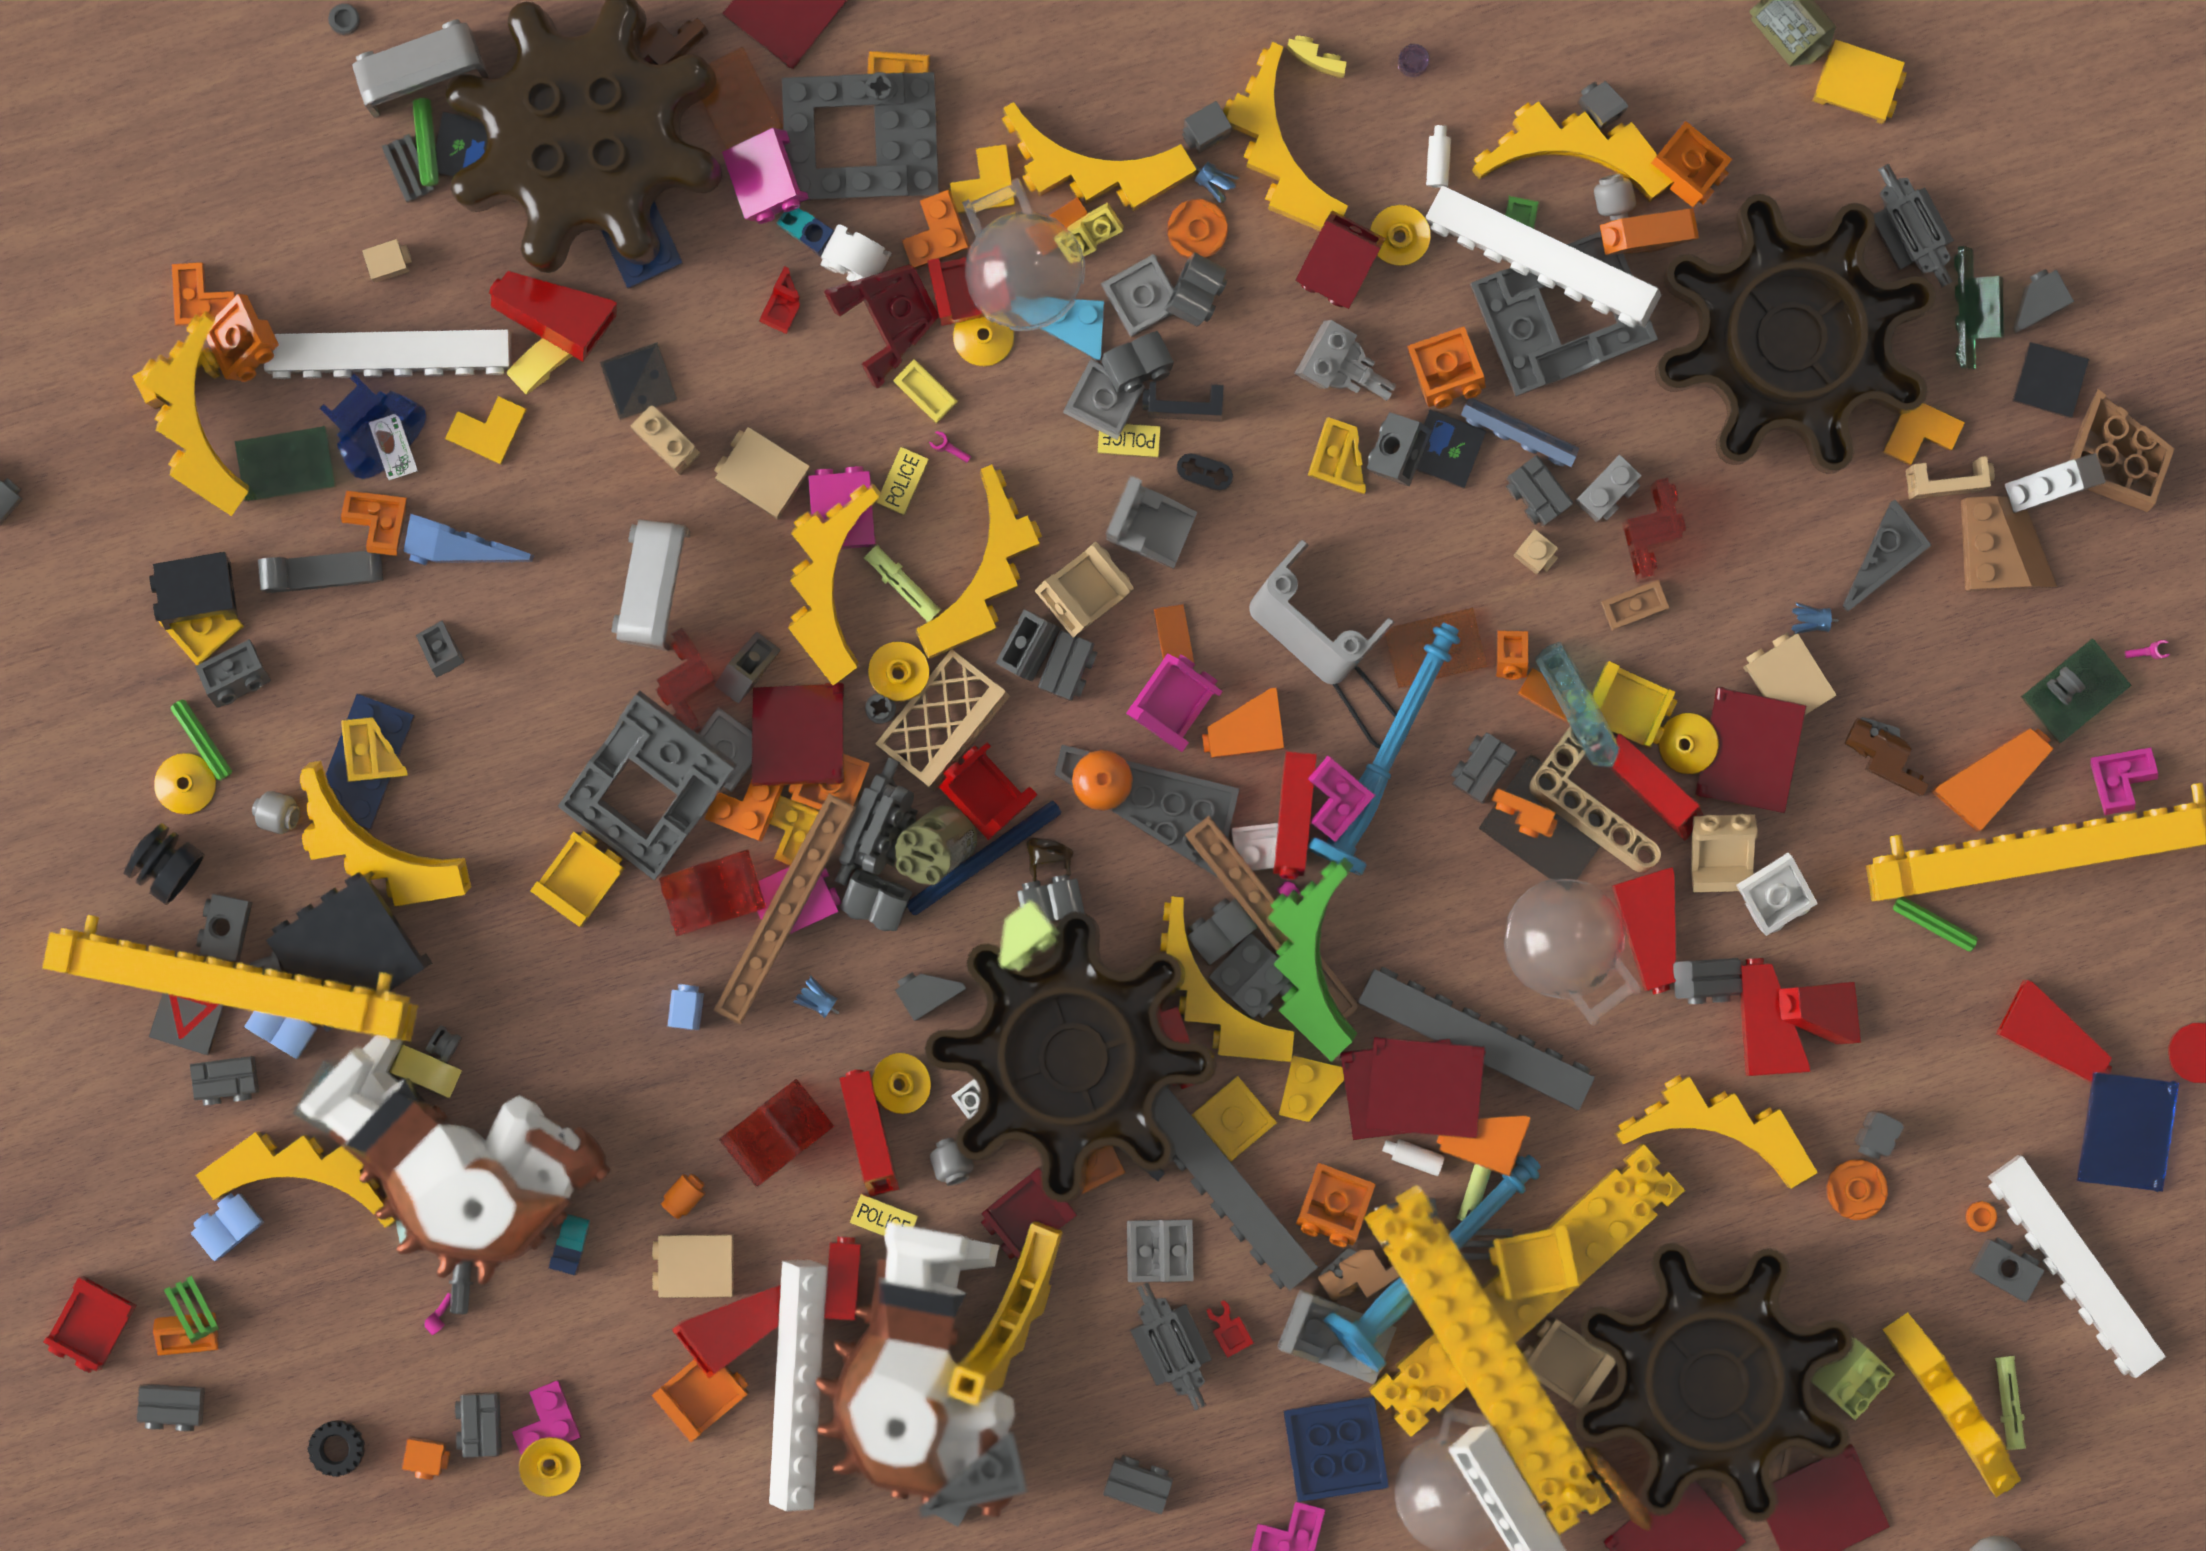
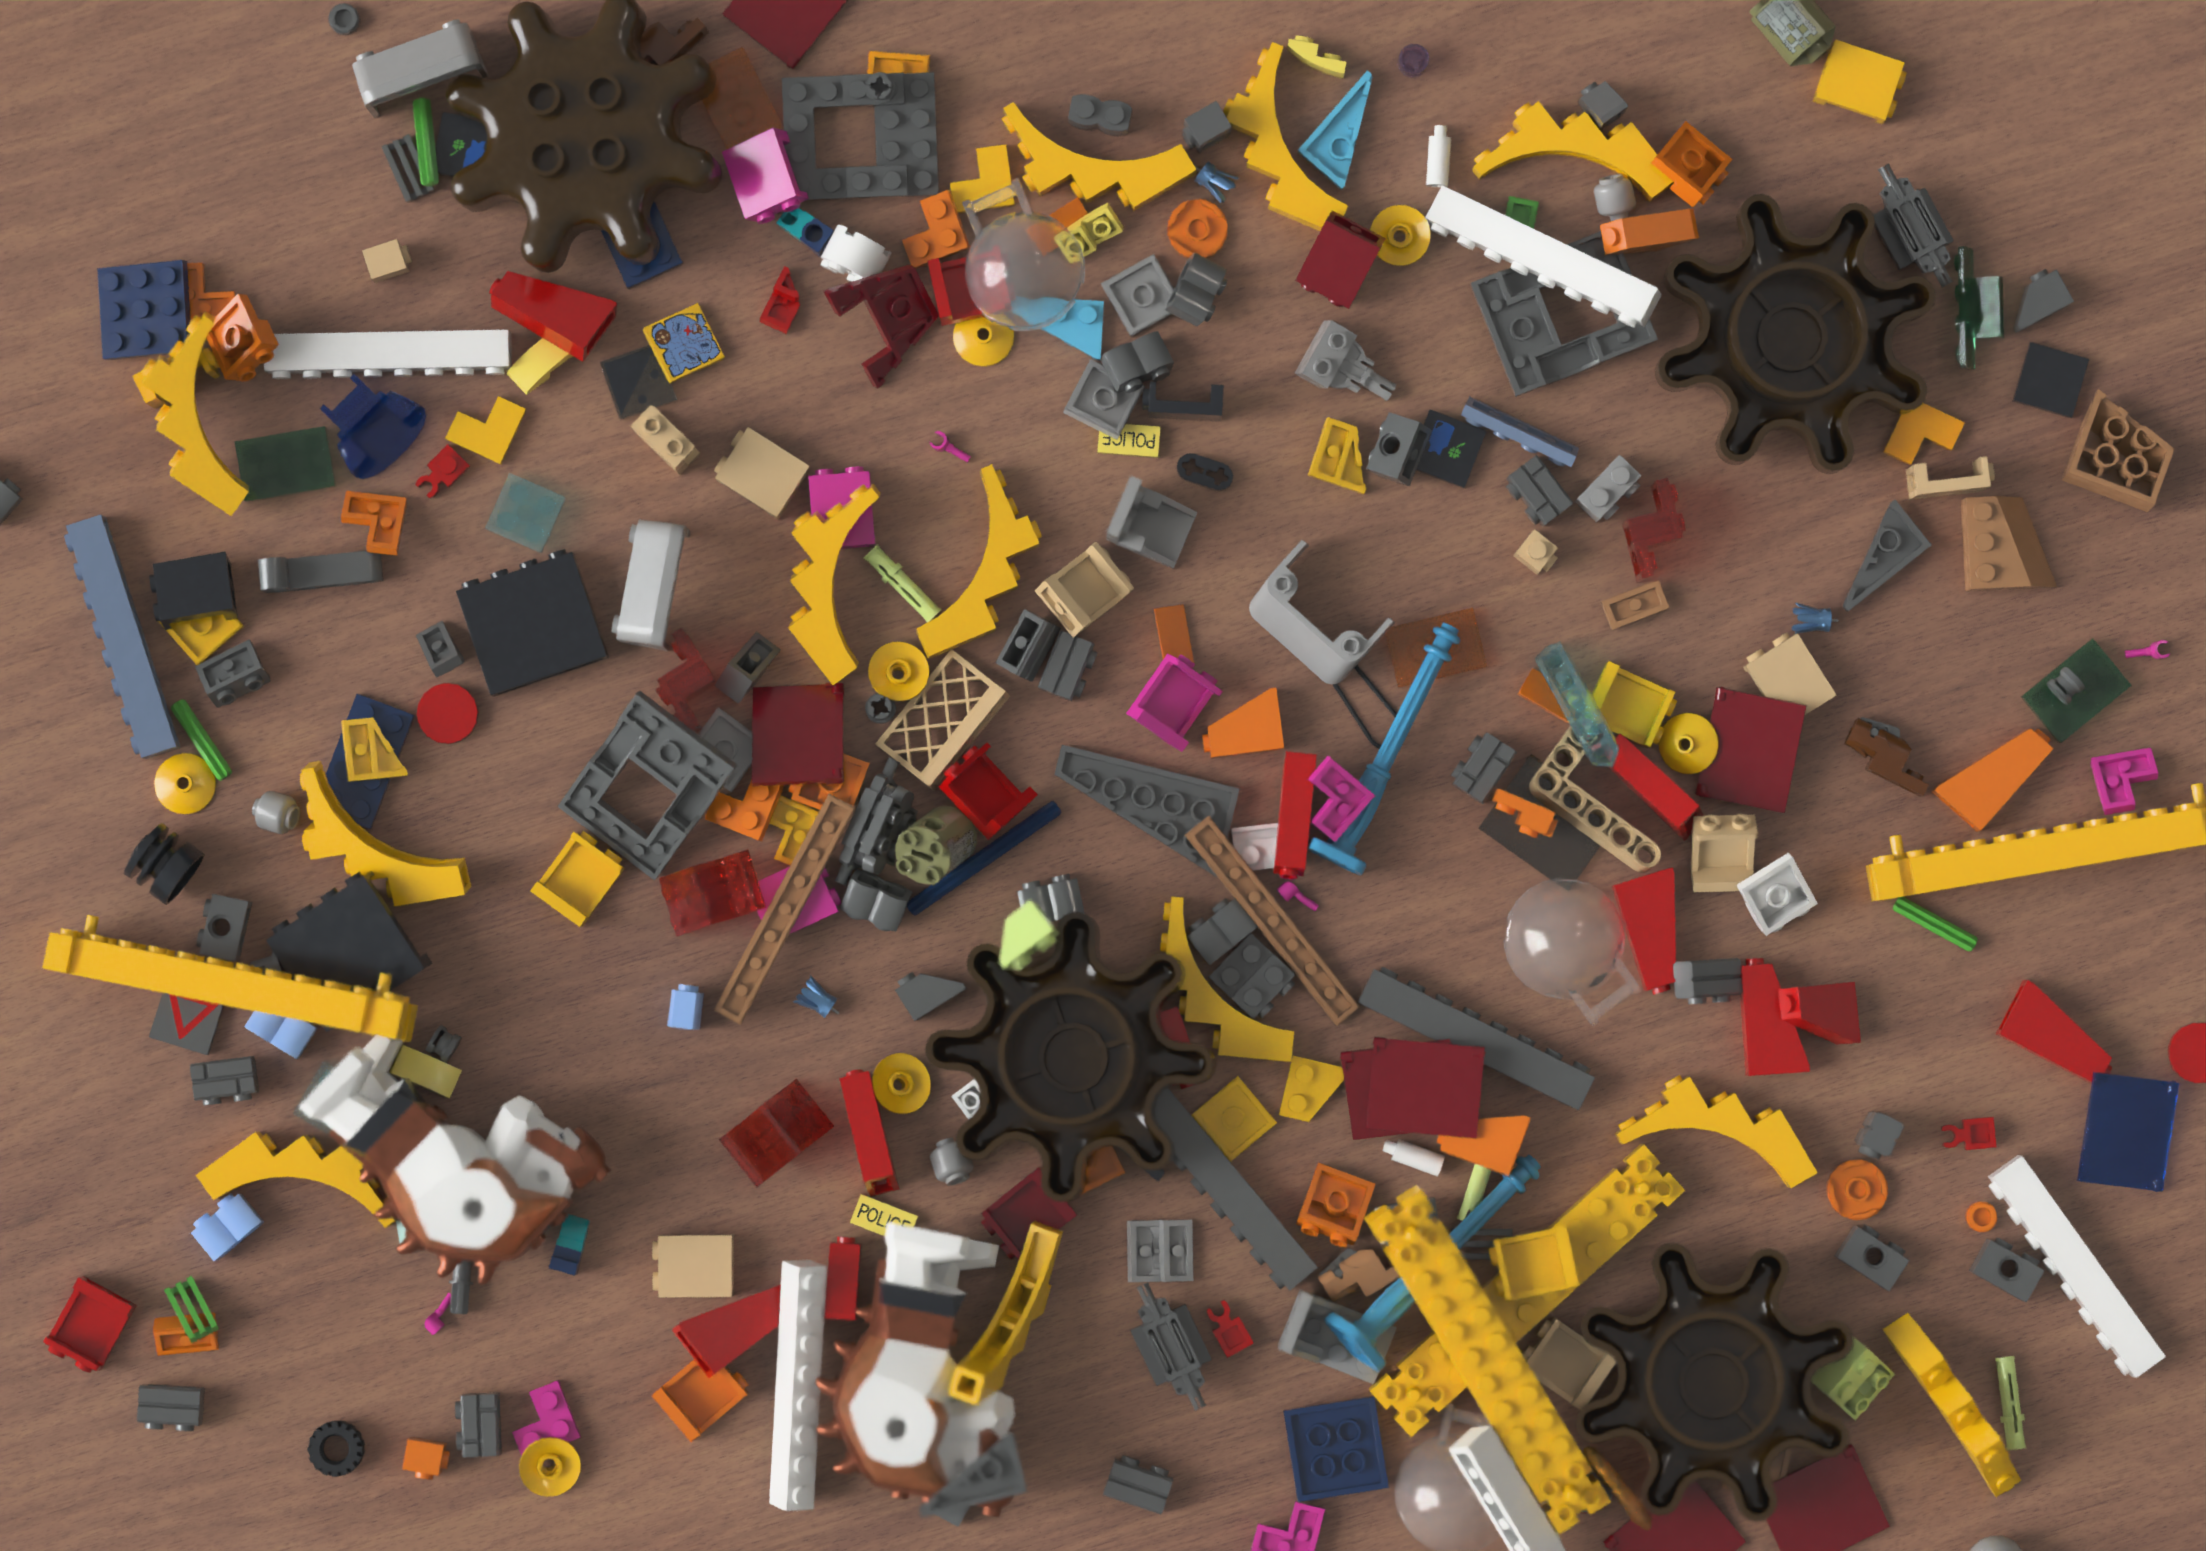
white tile [369,413,418,481] -> none
medium blue wedge [404,514,534,566] -> none
orange brick [661,1173,706,1220] -> none
light yellow tile [876,447,929,515] -> none
light yellow tile [893,359,958,424] -> none
dark brown piece [1026,838,1074,882] -> none
orange cylinder [1072,750,1133,811] -> none
bright green arch [1268,857,1357,1062] -> none
orange plate [1407,326,1486,409] -> none
orange bracket [1496,631,1528,680] -> none
arch [2005,454,2106,513] -> none
none -> sand blue brick [64,514,181,759]
none -> dark blue plate [97,260,191,360]
none -> red plate [415,444,470,499]
none -> red tile [417,683,479,744]
none -> black brick [456,549,609,697]
none -> clear light blue plate [485,473,566,554]
none -> tile [643,303,725,384]
none -> dark grey brick [1068,94,1132,136]
none -> medium azure wing [1297,70,1373,190]
none -> dark grey brick [1834,1224,1909,1291]
none -> red plate [1941,1117,1997,1150]

